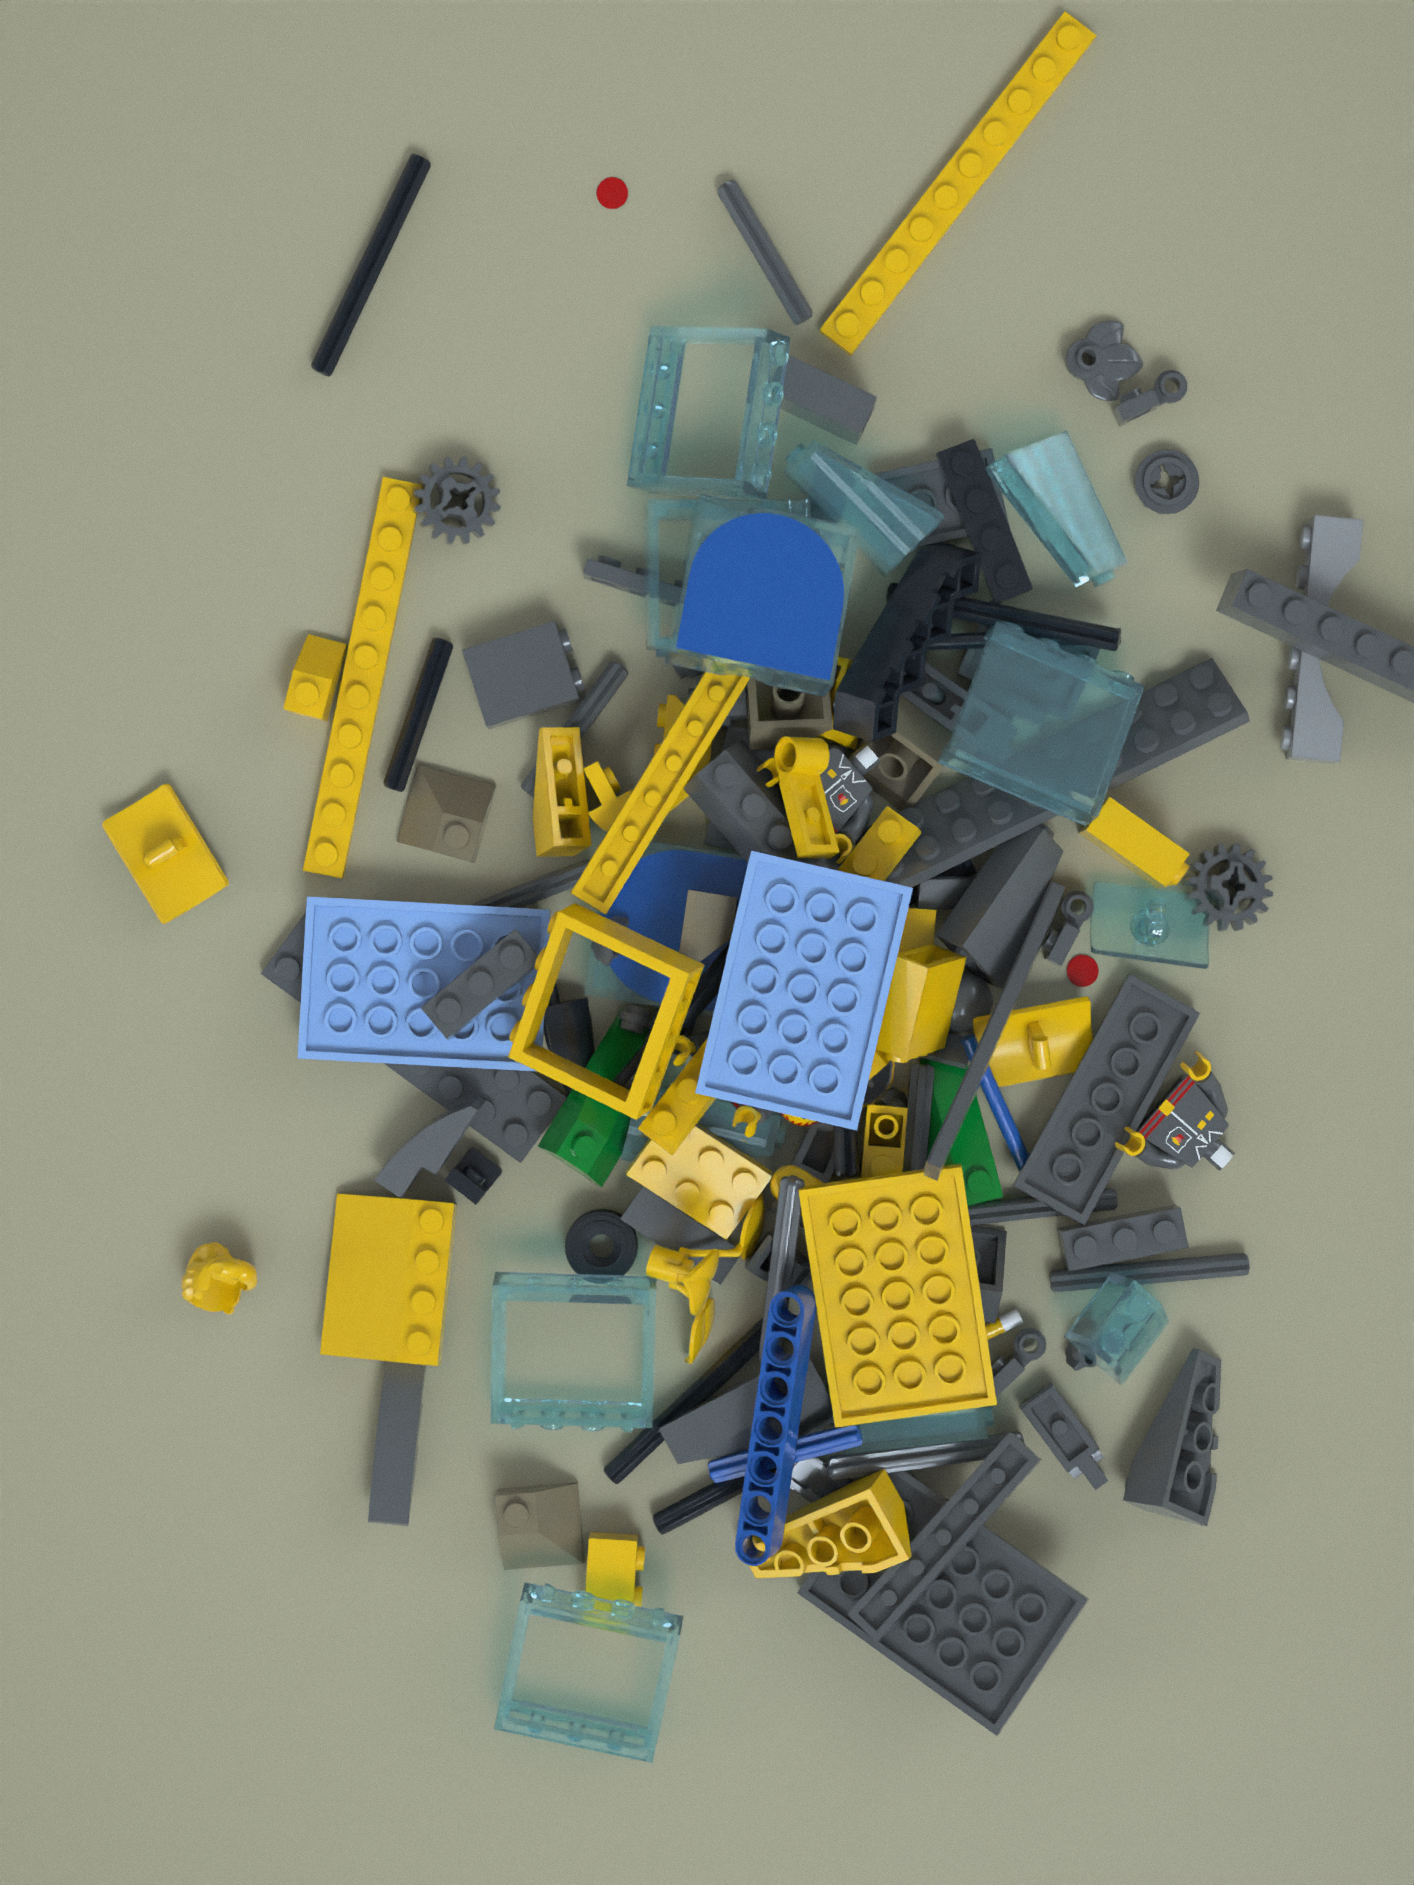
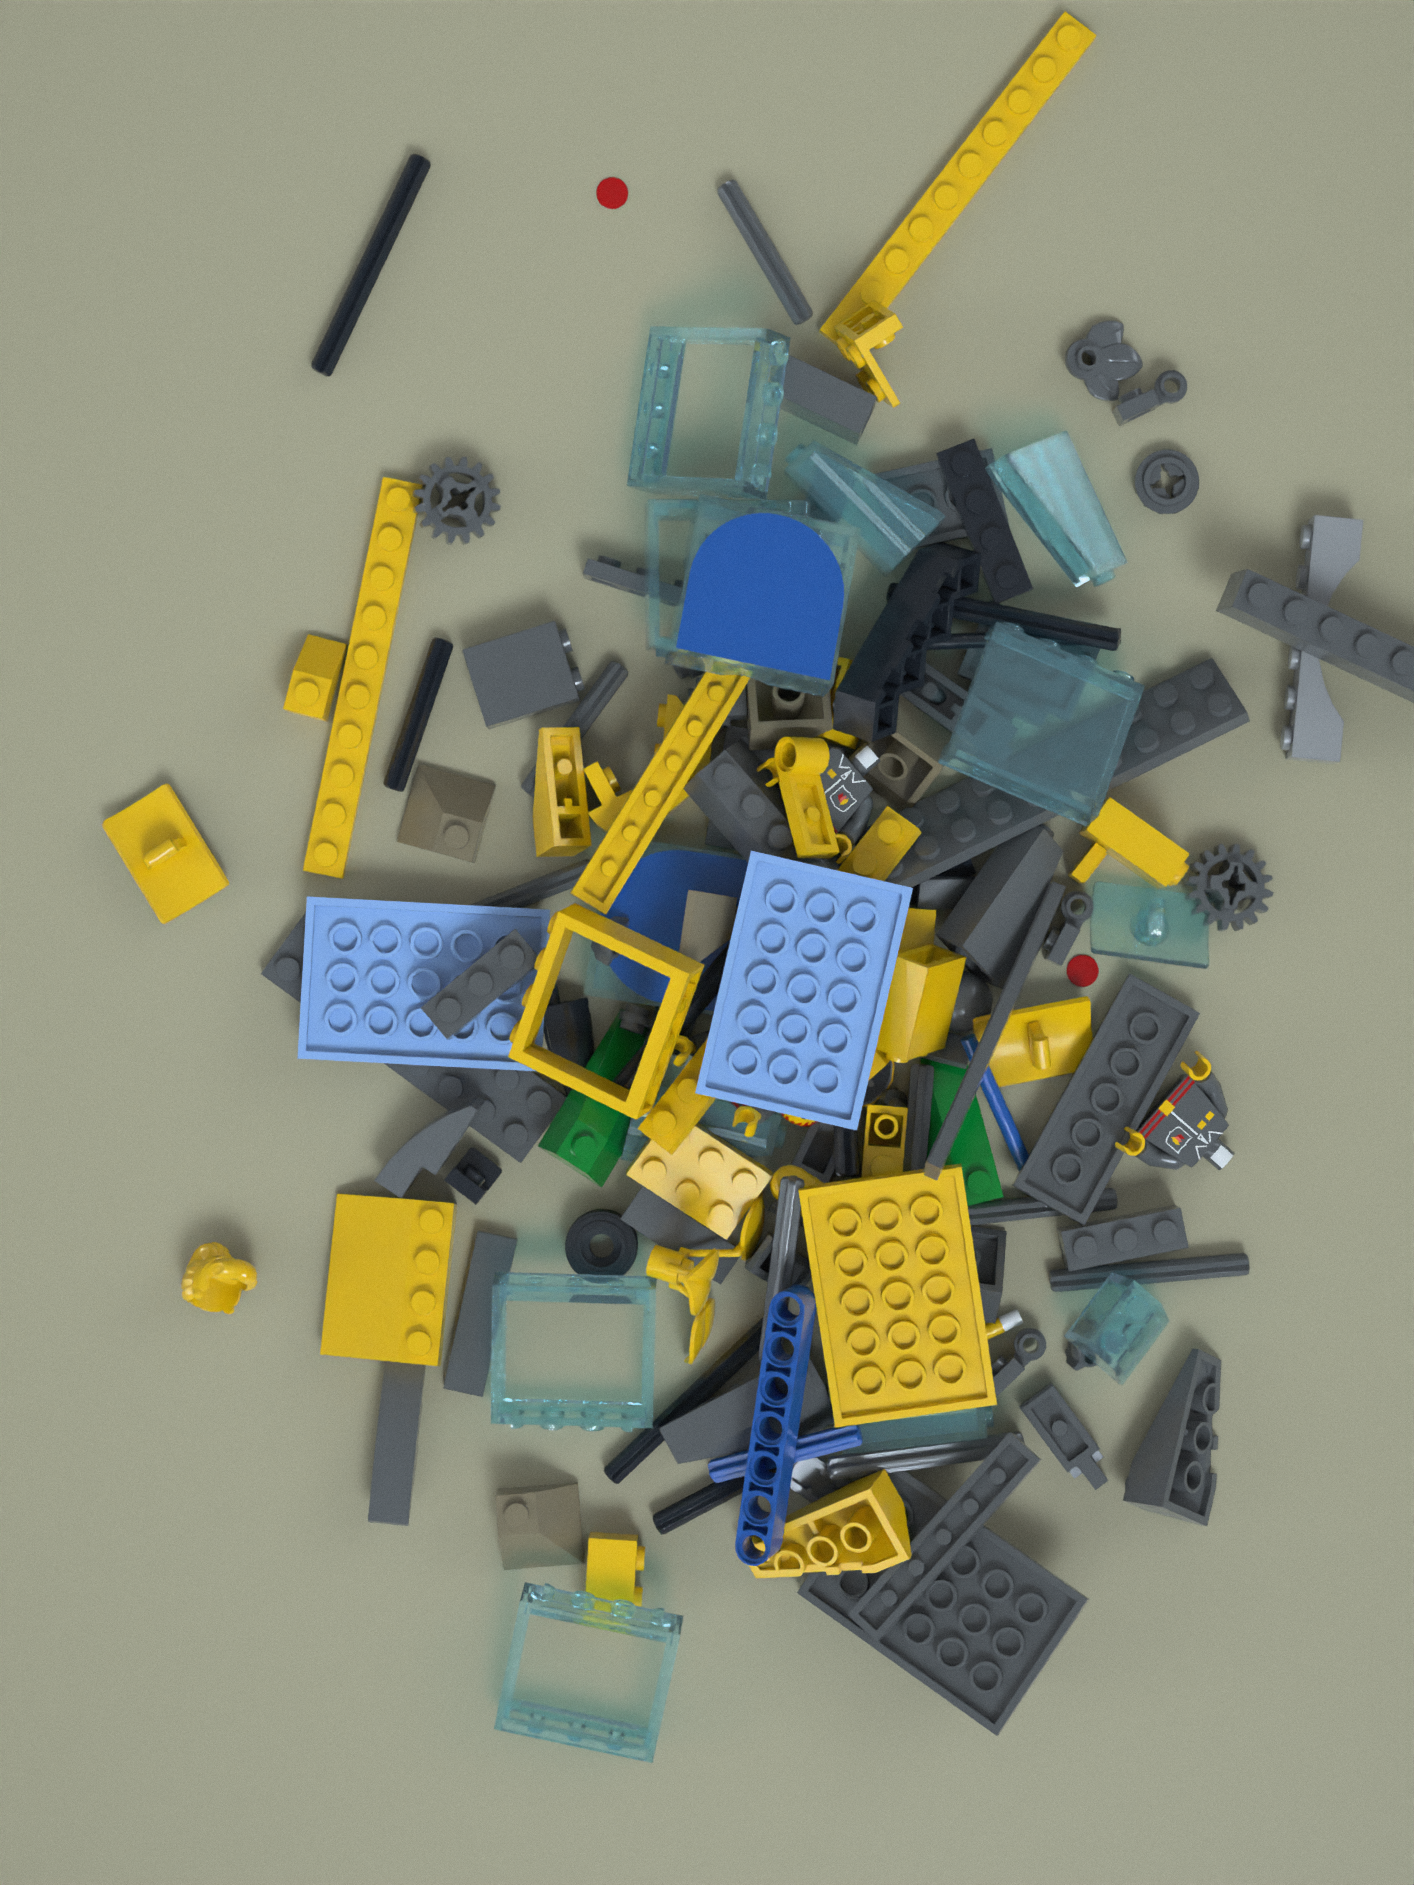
none -> dark grey tile [443,1230,518,1397]
none -> yellow bracket [834,300,903,408]
none -> yellow tile [1068,842,1107,884]

